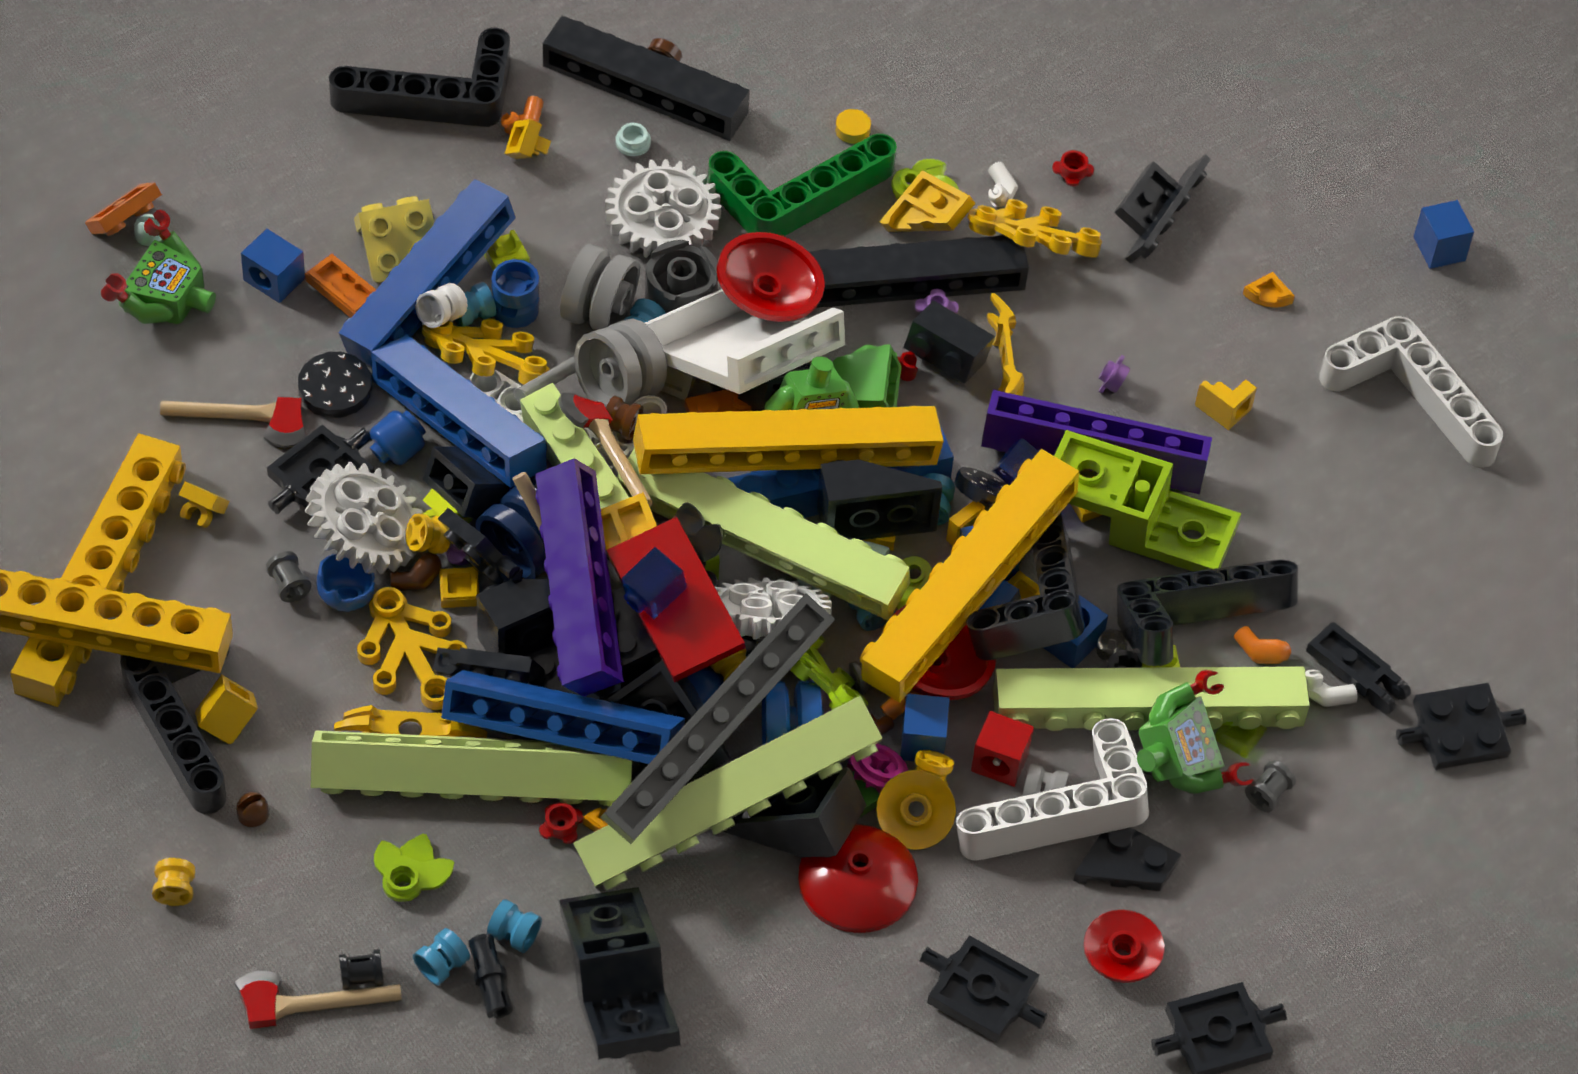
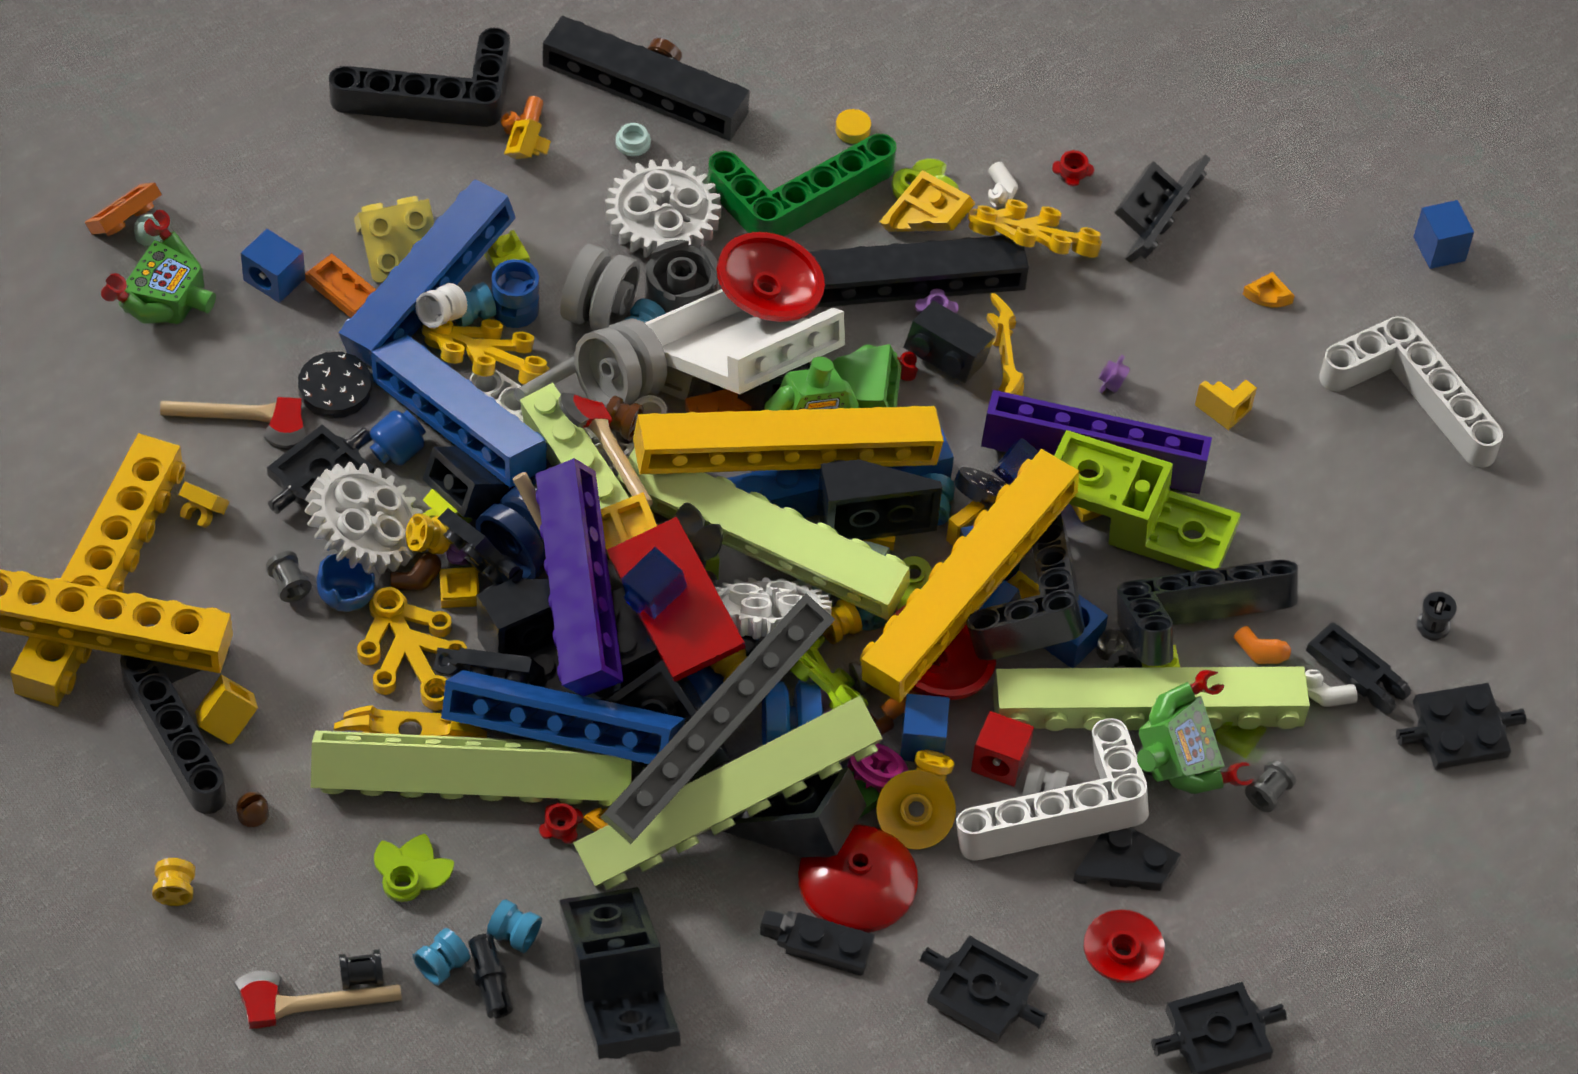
none -> black hinge [760,910,875,976]
none -> yellow wheel [823,599,862,644]
none -> black bush [1416,591,1457,641]

